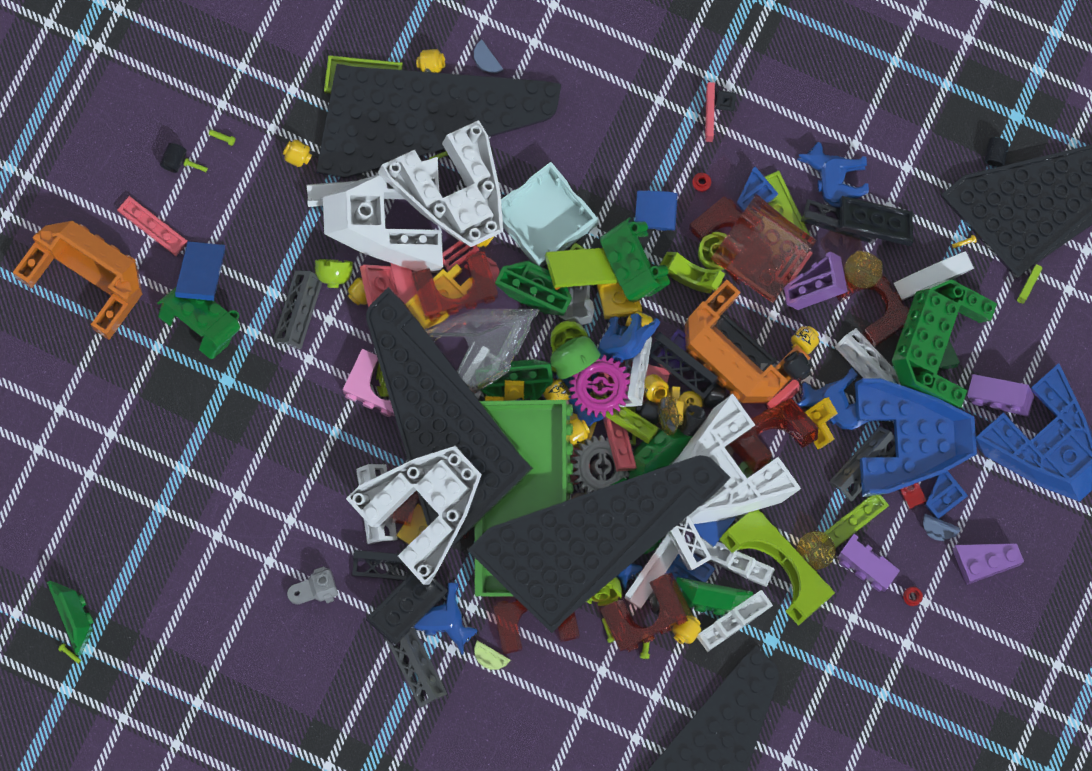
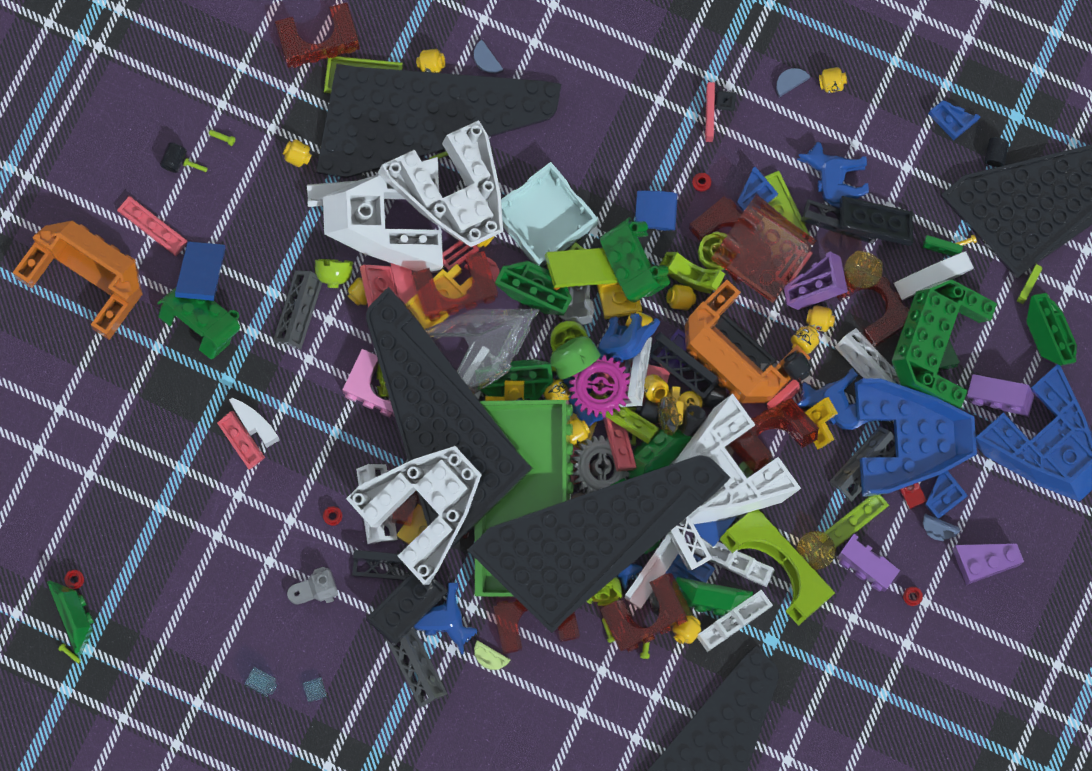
none -> red plate [64,570,84,589]
none -> coral tile [217,411,265,469]
none -> white slope [229,398,279,448]
none -> clear light blue brick [245,667,277,697]
none -> clear red arch [275,2,360,68]
none -> clear light blue plate [303,677,327,702]
none -> red plate [323,506,342,526]
none -> yellow head [666,285,696,310]
none -> sand blue tile [776,68,810,97]
none -> yellow head [806,305,836,332]
none -> yellow head [819,67,847,93]
none -> green tile [922,235,963,256]
none -> blue wing [928,100,980,140]
none -> green wedge [1026,293,1077,366]

